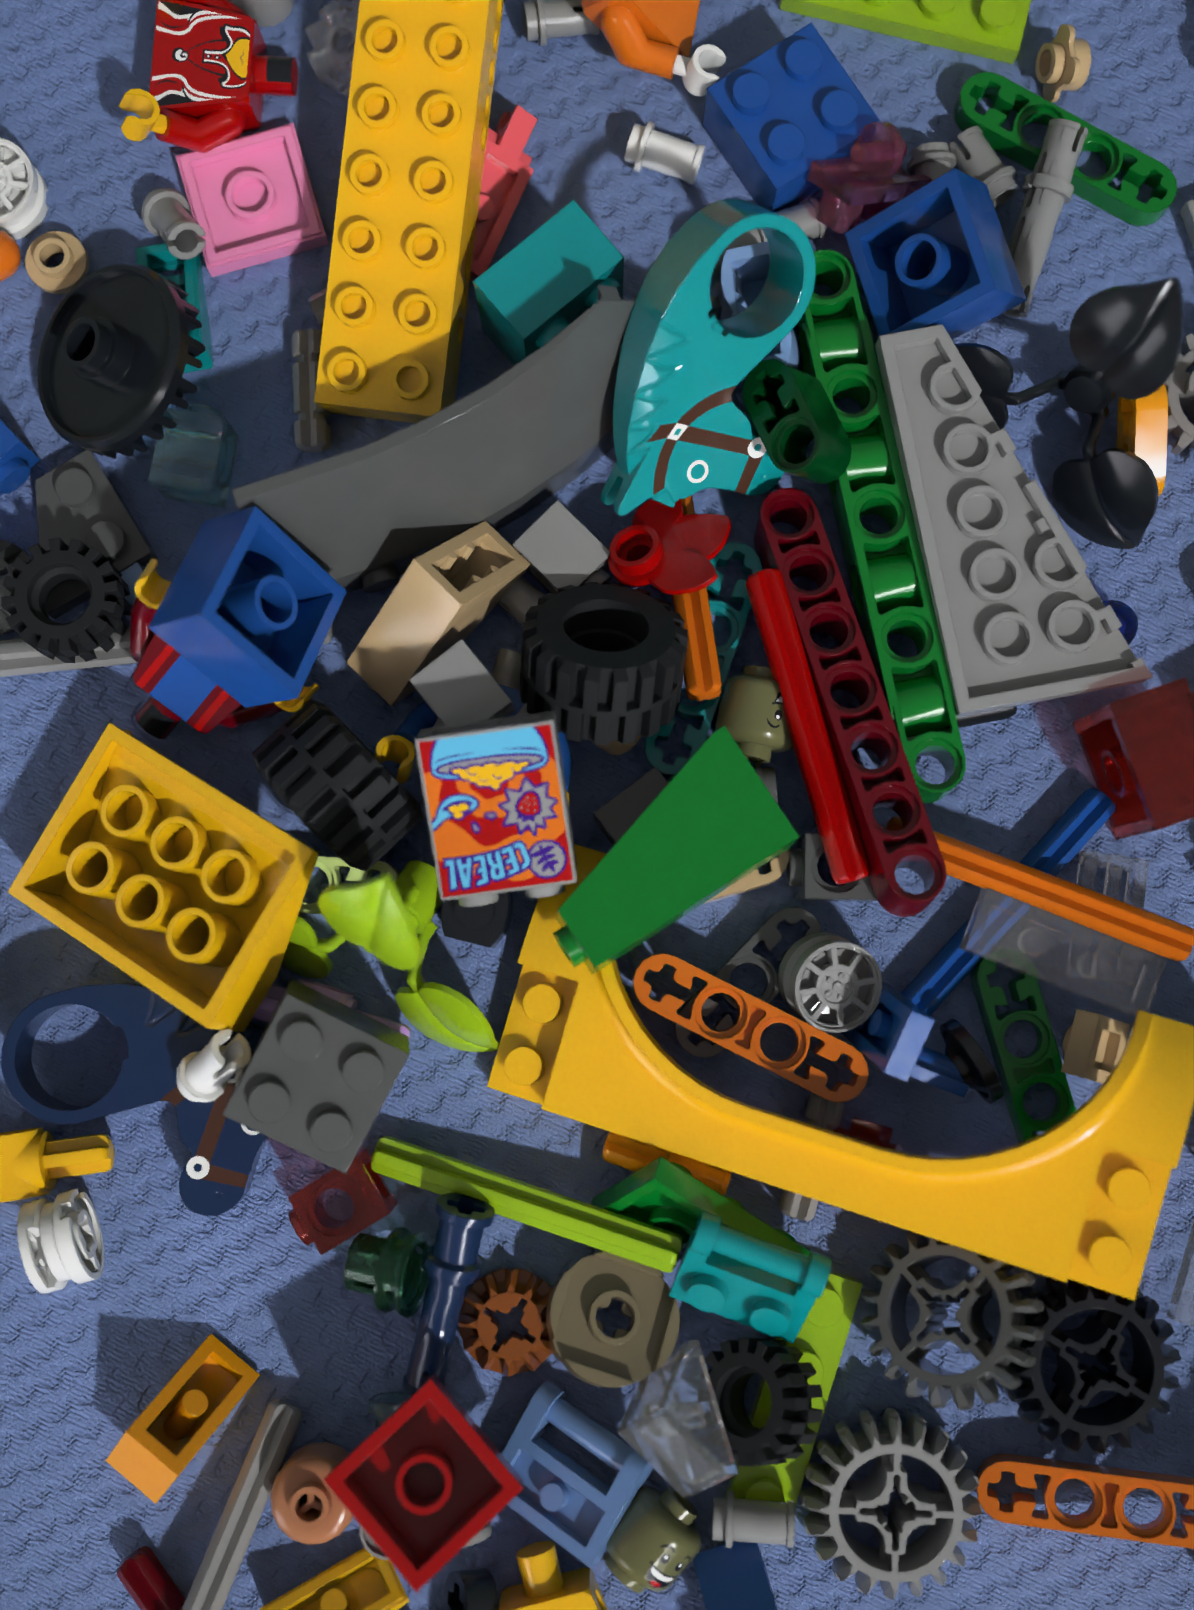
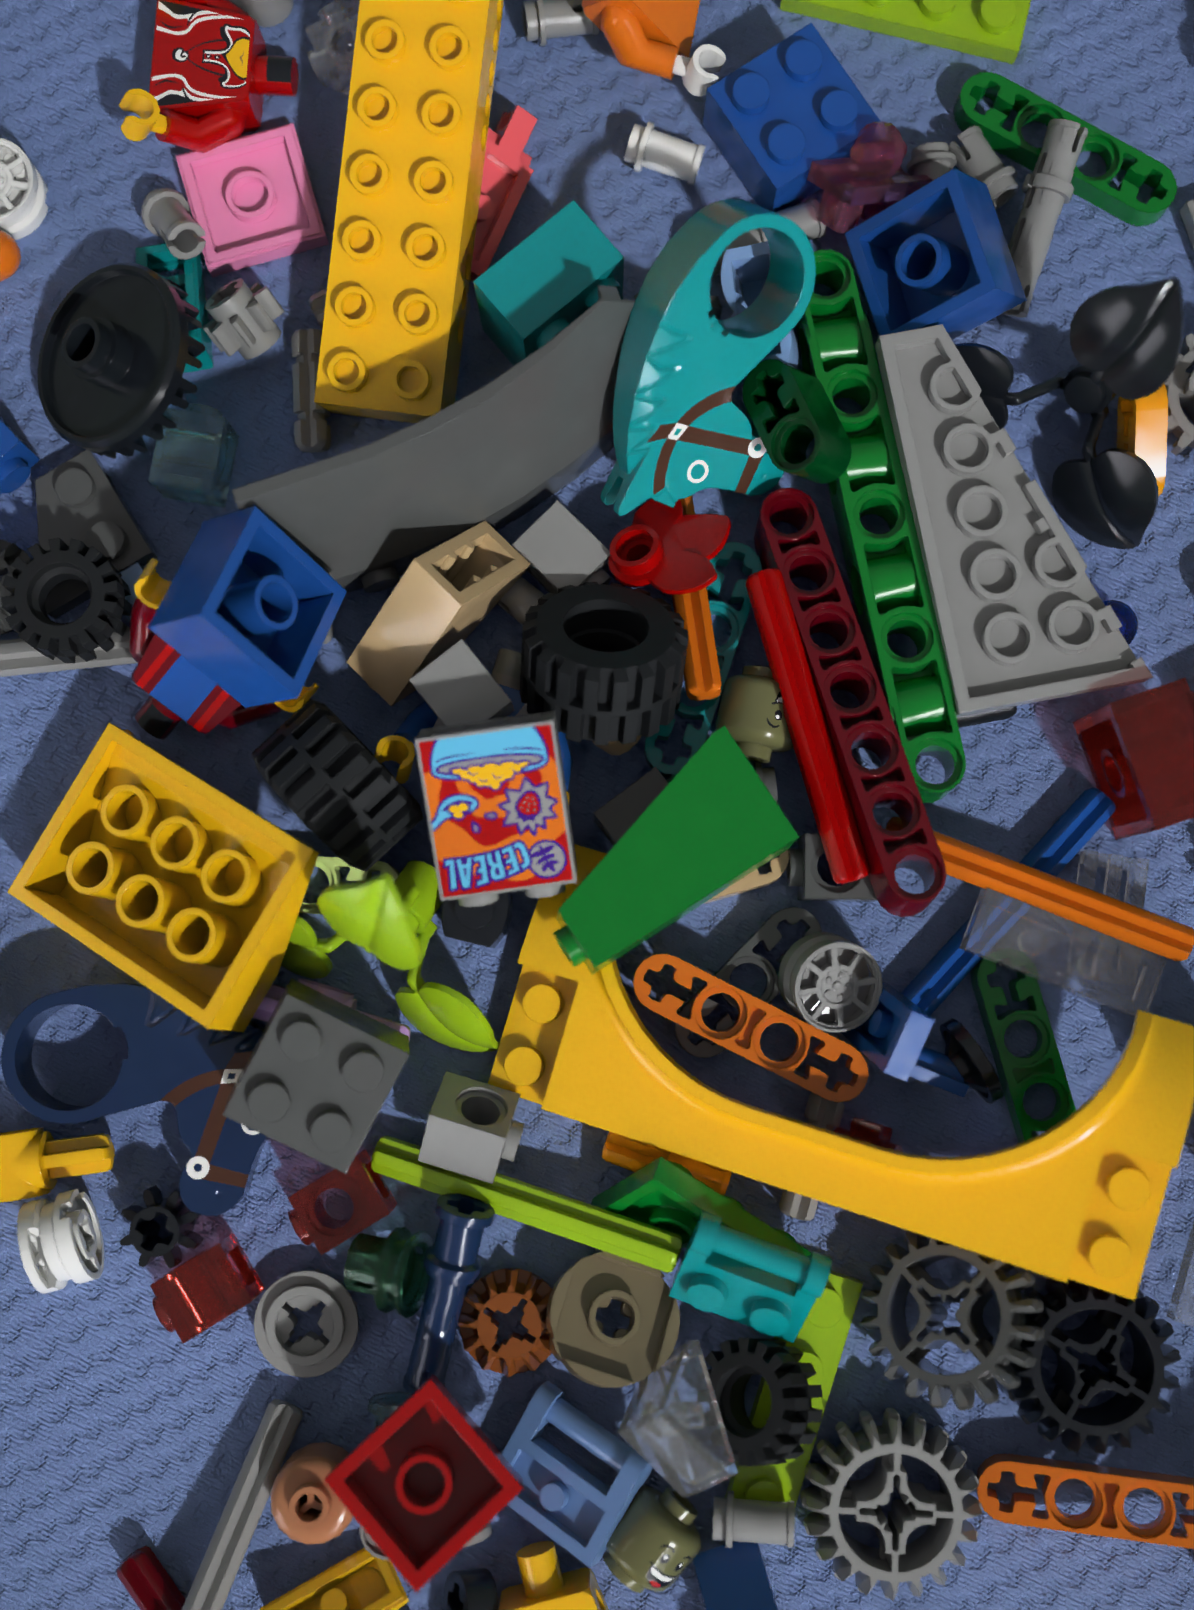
tan plate [25,231,89,294] -> none
light orange slope [105,1334,260,1504] -> none
white pin [176,1029,251,1103] -> none
tan plate [1035,24,1091,103] -> none
tan plate [1061,1009,1130,1084] -> none
none -> black gear [120,1185,204,1269]
none -> clear red brick [150,1233,265,1343]
none -> light grey gear [203,279,284,360]
none -> light grey gear [254,1269,359,1377]
none -> light grey brick [418,1071,525,1184]

